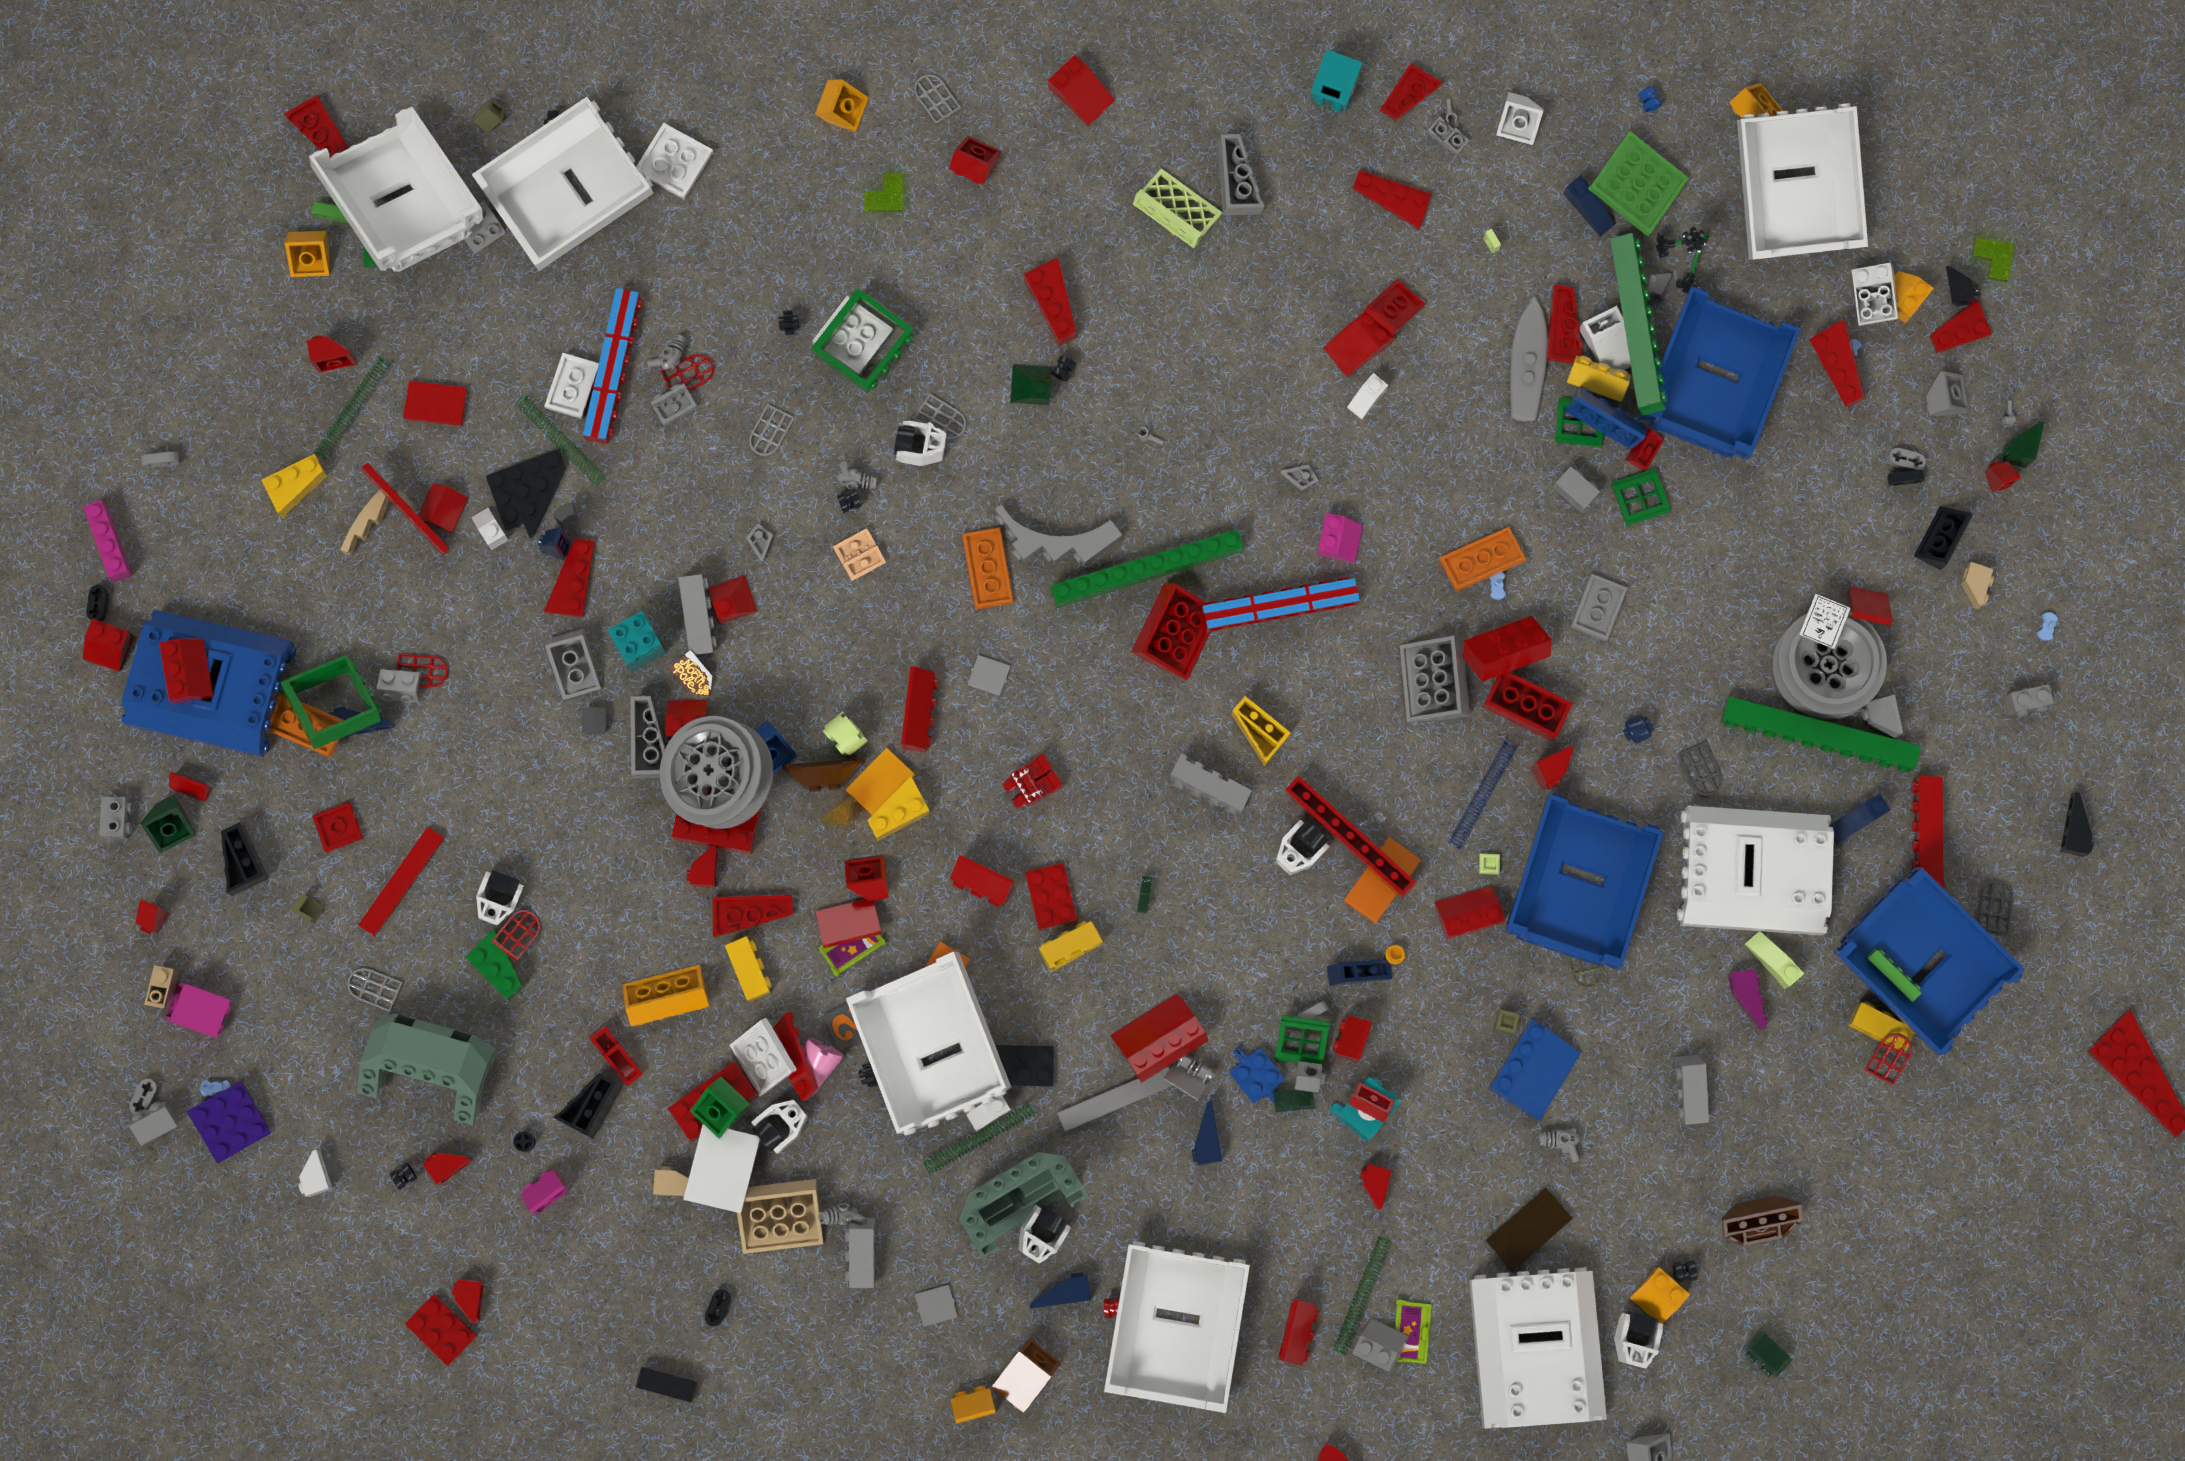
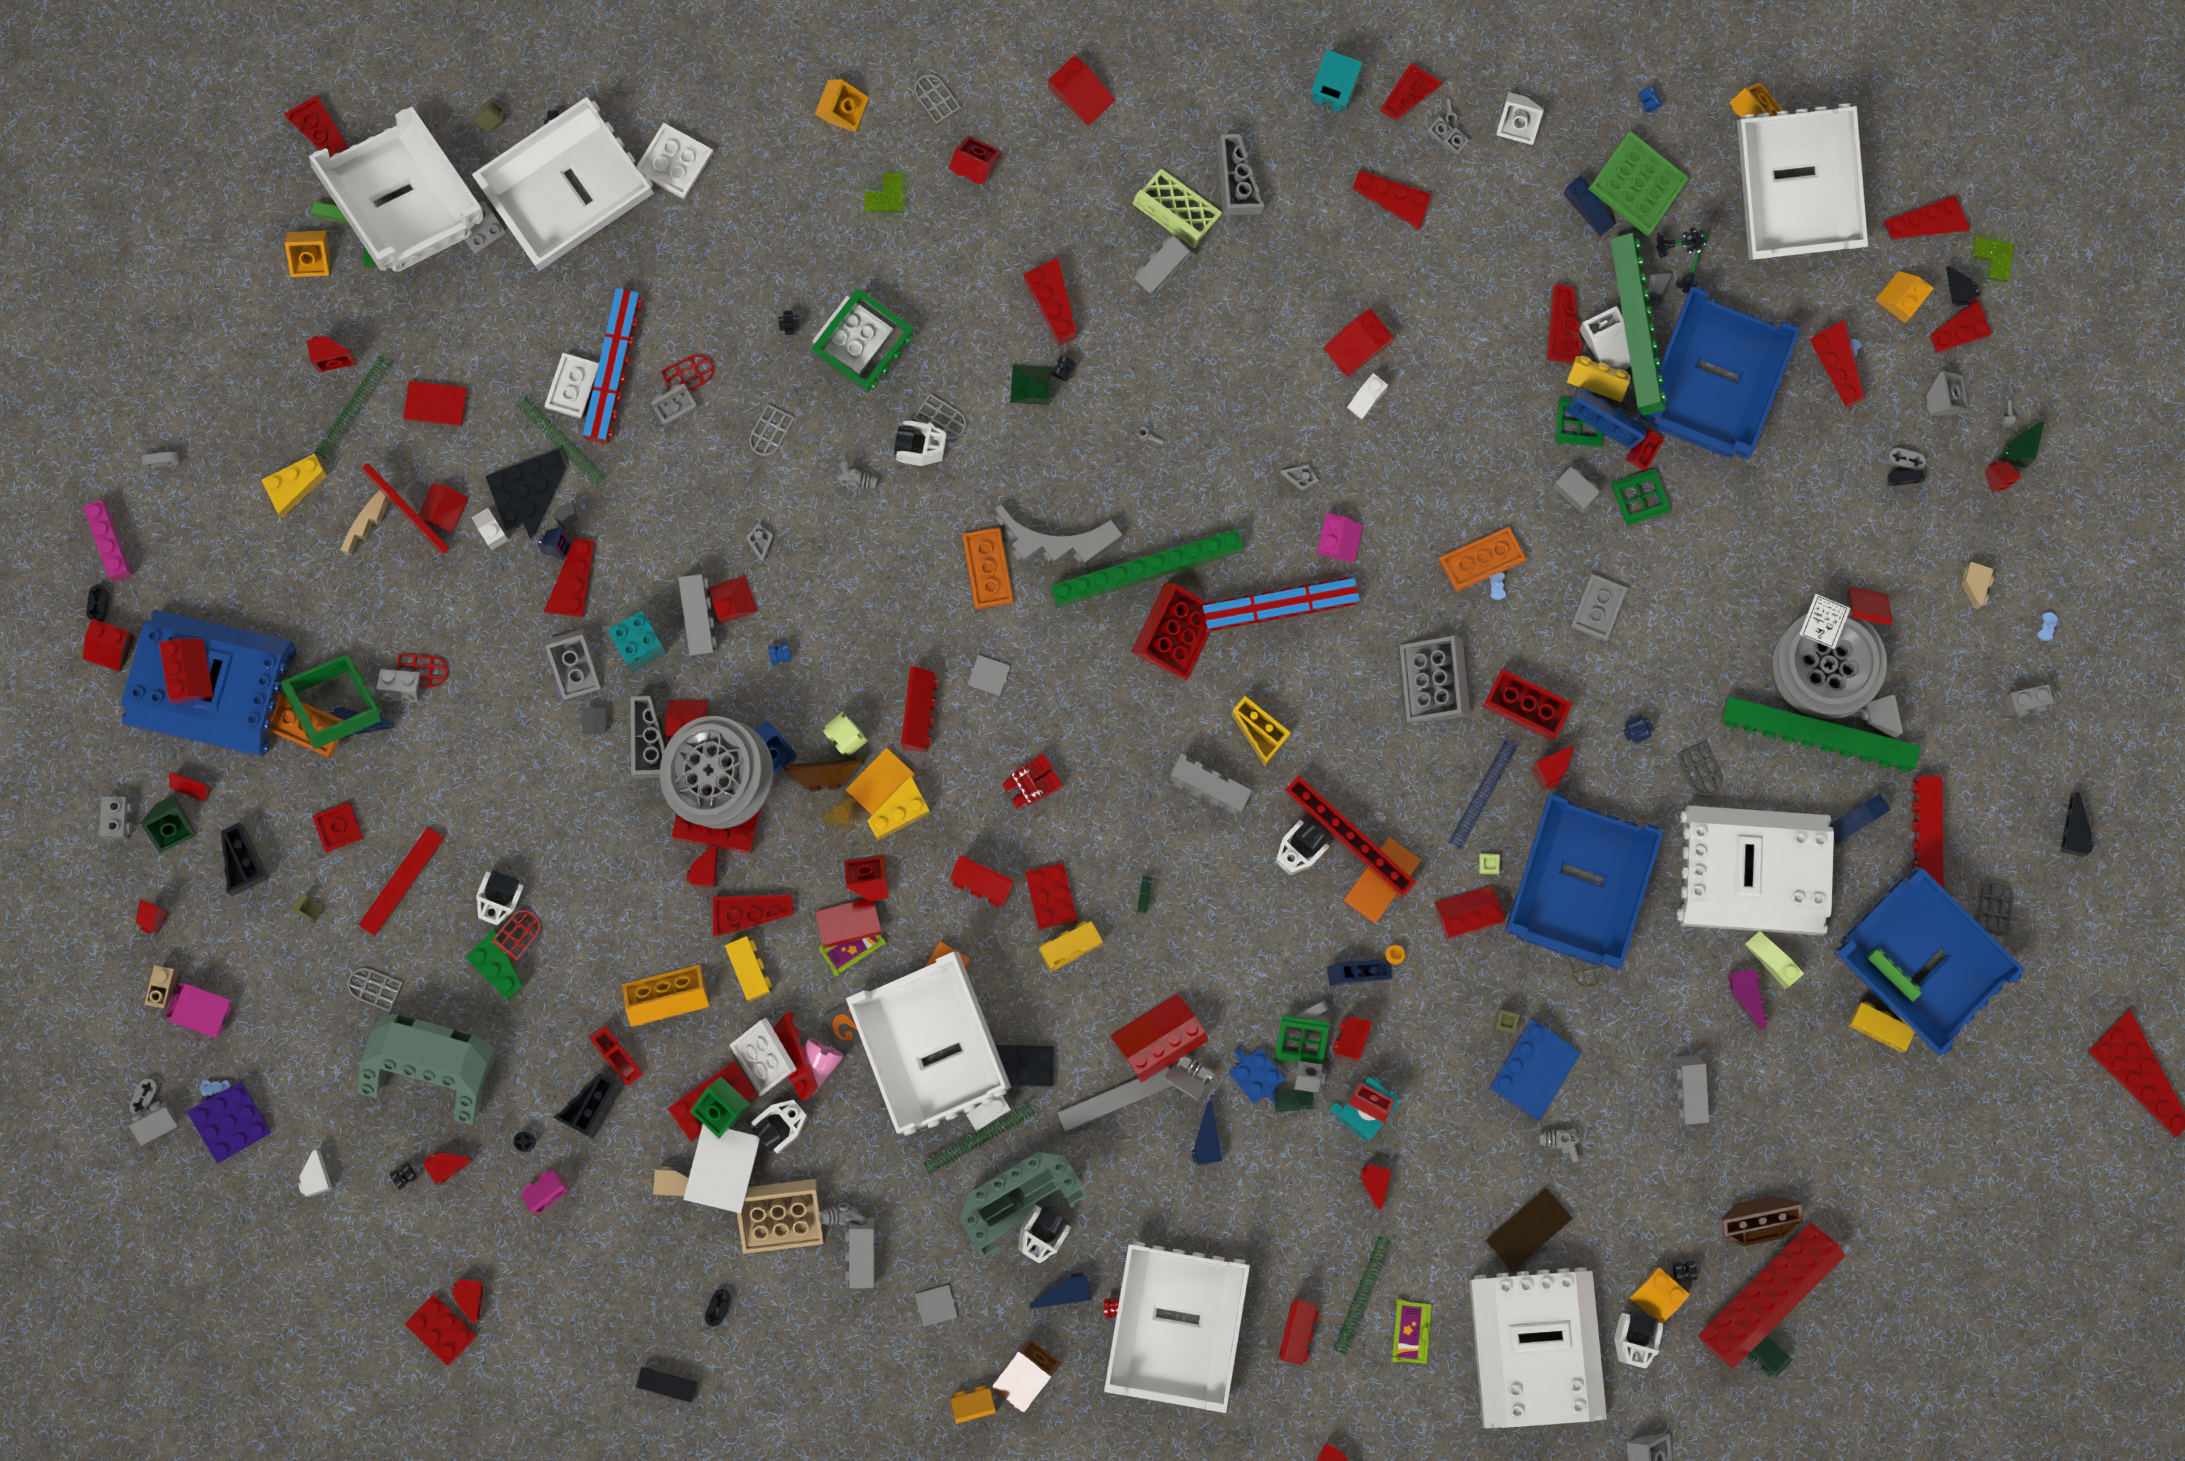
light grey piece [647,335,686,370] -> none
sticker [667,650,712,697] -> none
light nougat slope [832,528,886,581] -> none
black wheel [837,489,862,514] -> none
black gear [859,1062,878,1087] -> none
light grey slope [1352,1319,1409,1374] -> none
red tile [1364,279,1426,335] -> none
red brick [1462,615,1552,682] -> none
yellowish green tile [1483,229,1501,253] -> none
light grey piece [1510,297,1548,422] -> none
white slope [1852,263,1898,326] -> none
red window [1864,1033,1913,1085] -> none
black slope [1914,506,1973,570] -> none
none -> blue wheel [768,642,791,665]
none -> light grey wedge [1134,236,1197,295]
none -> red brick [1698,1222,1845,1370]
none -> red wing [1884,195,1970,240]

